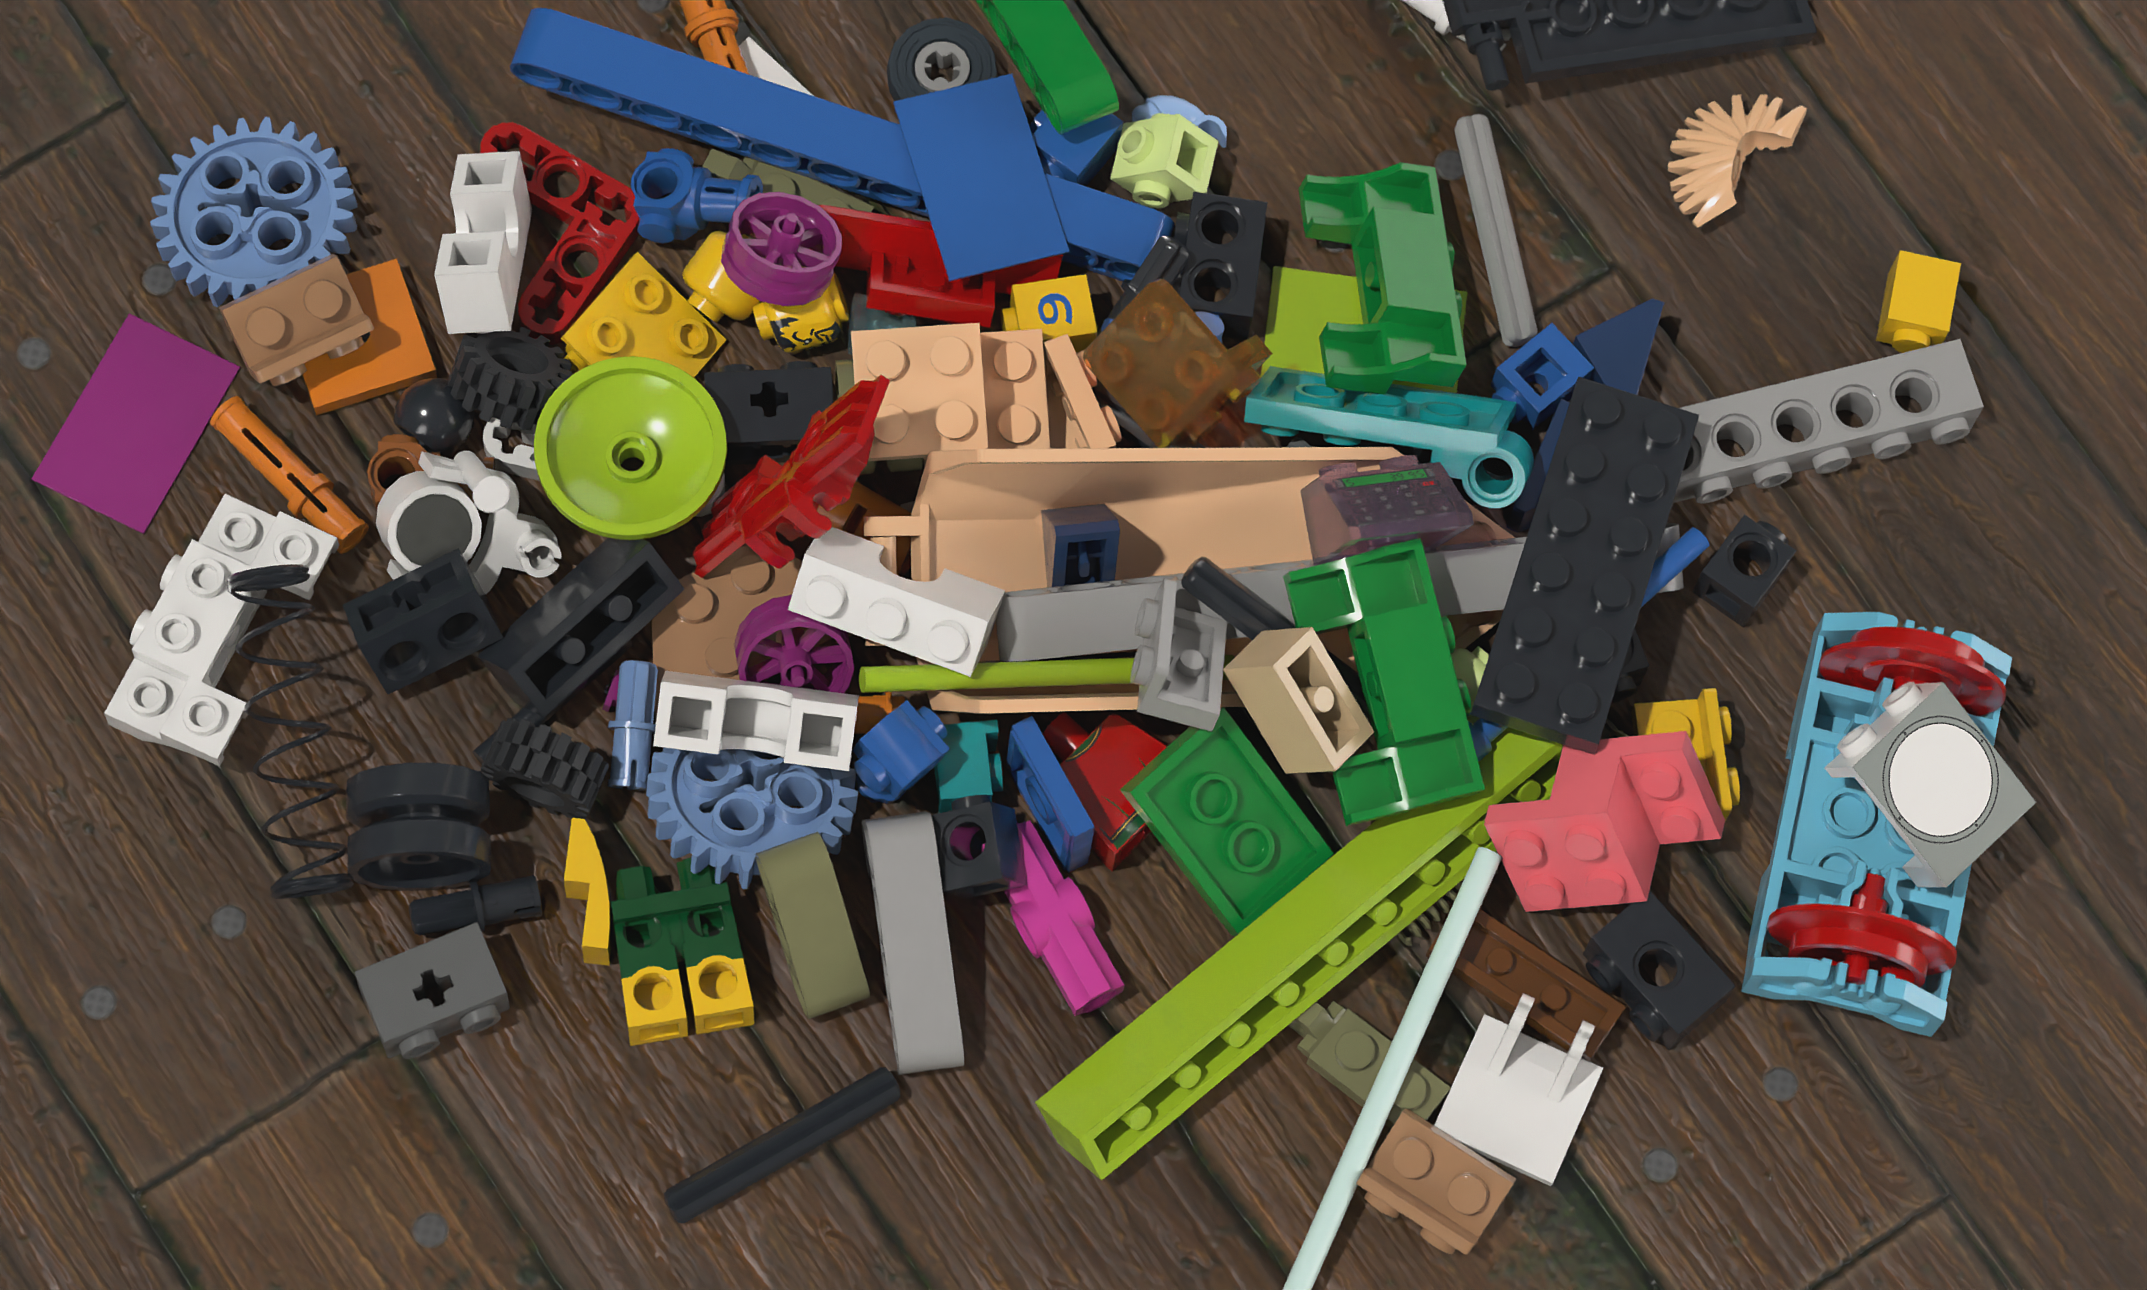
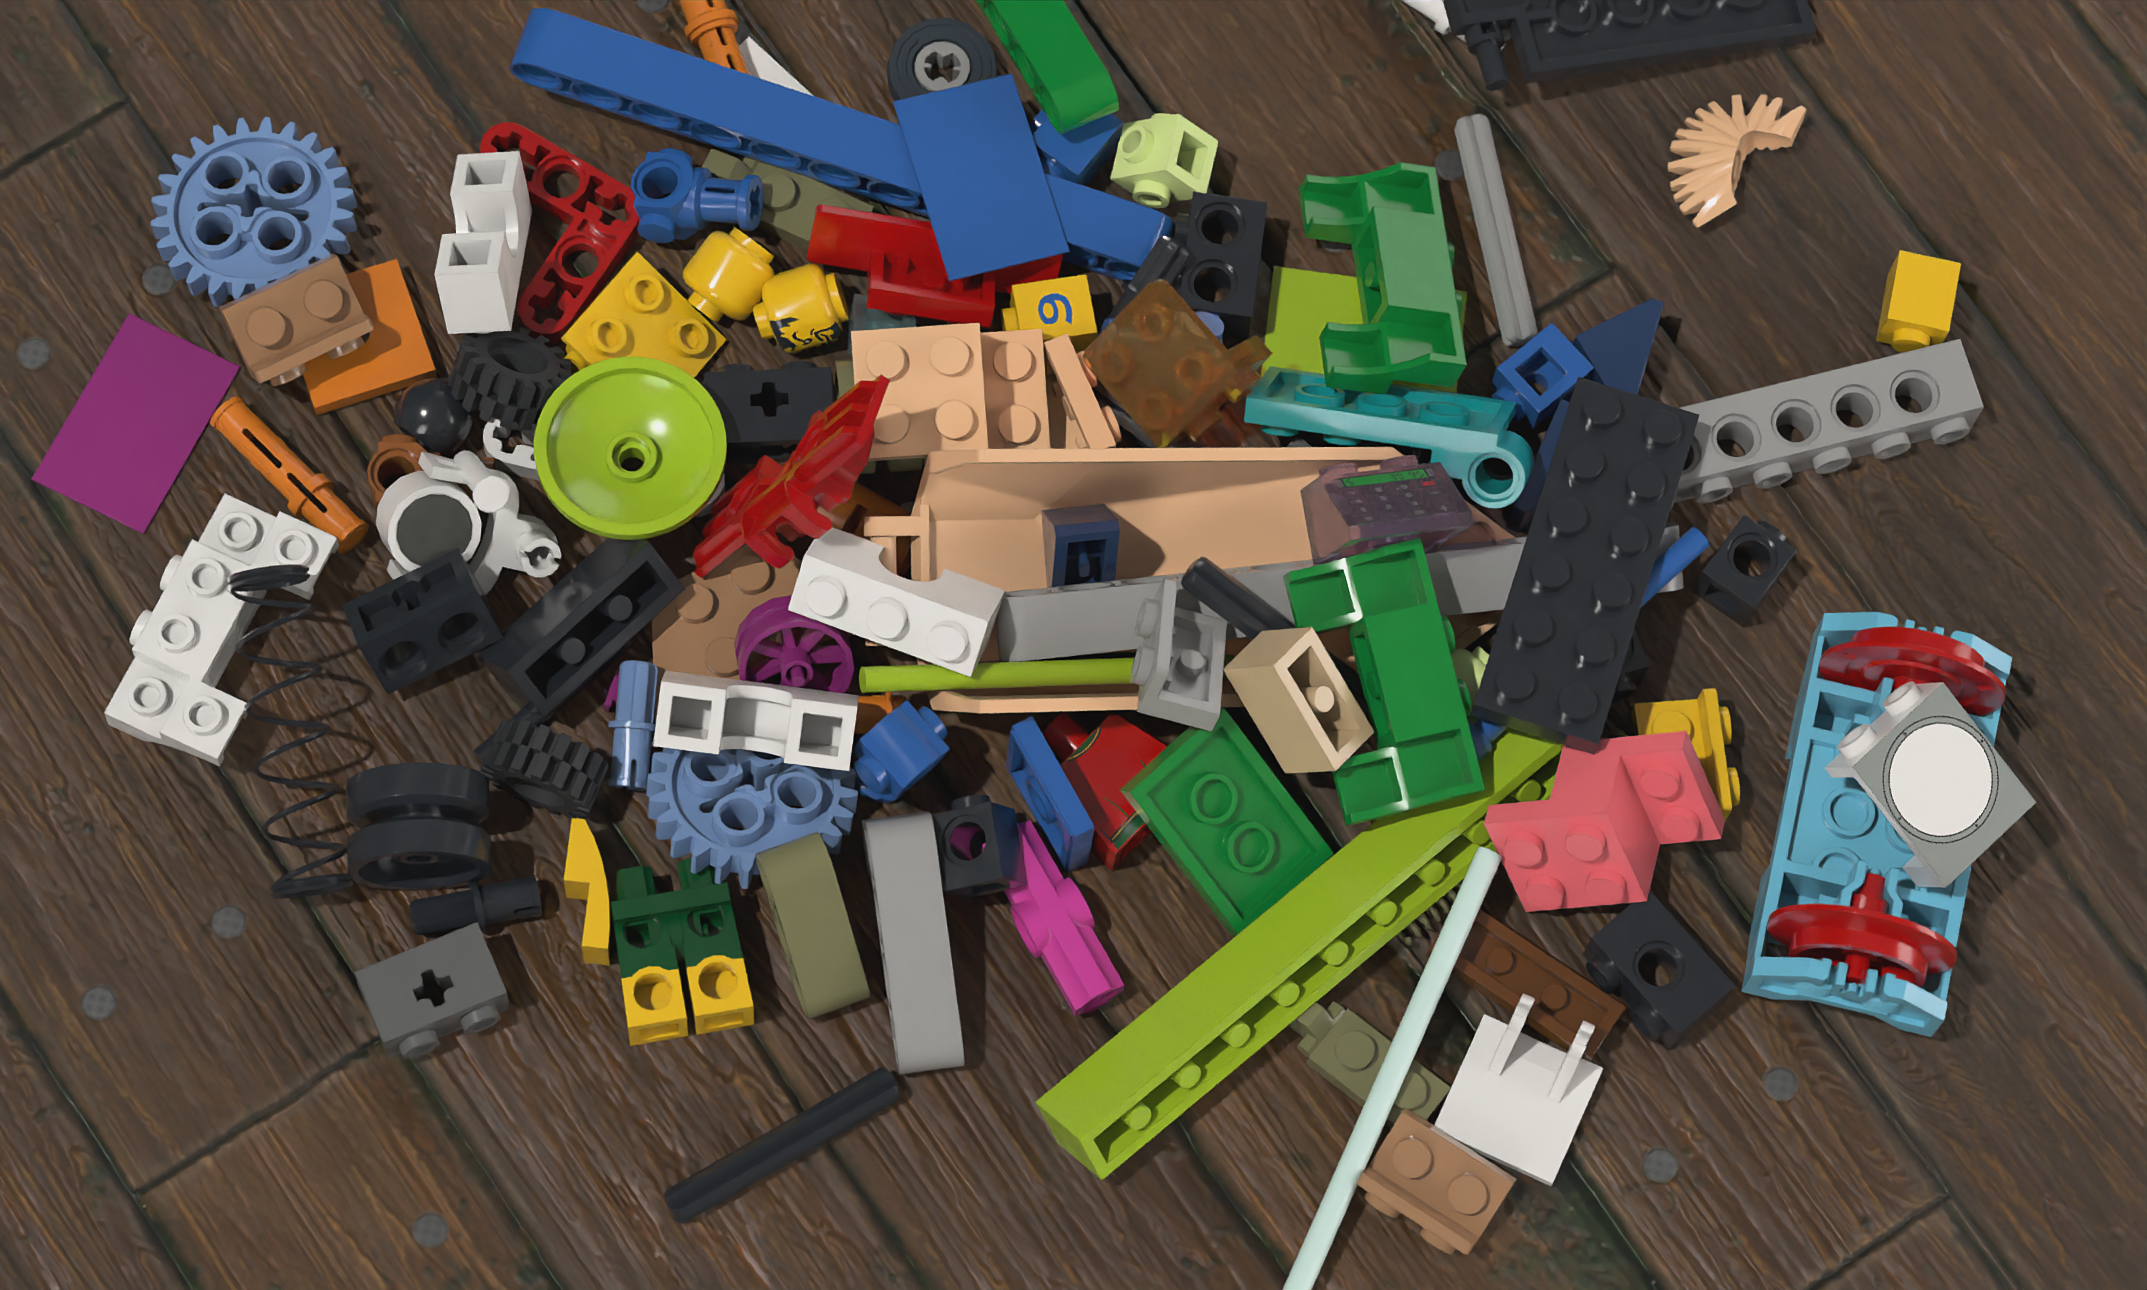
magenta wheel [721,192,842,306] -> none
teal brick [934,720,1003,813] -> none
light blue arm [1132,95,1227,148] -> none

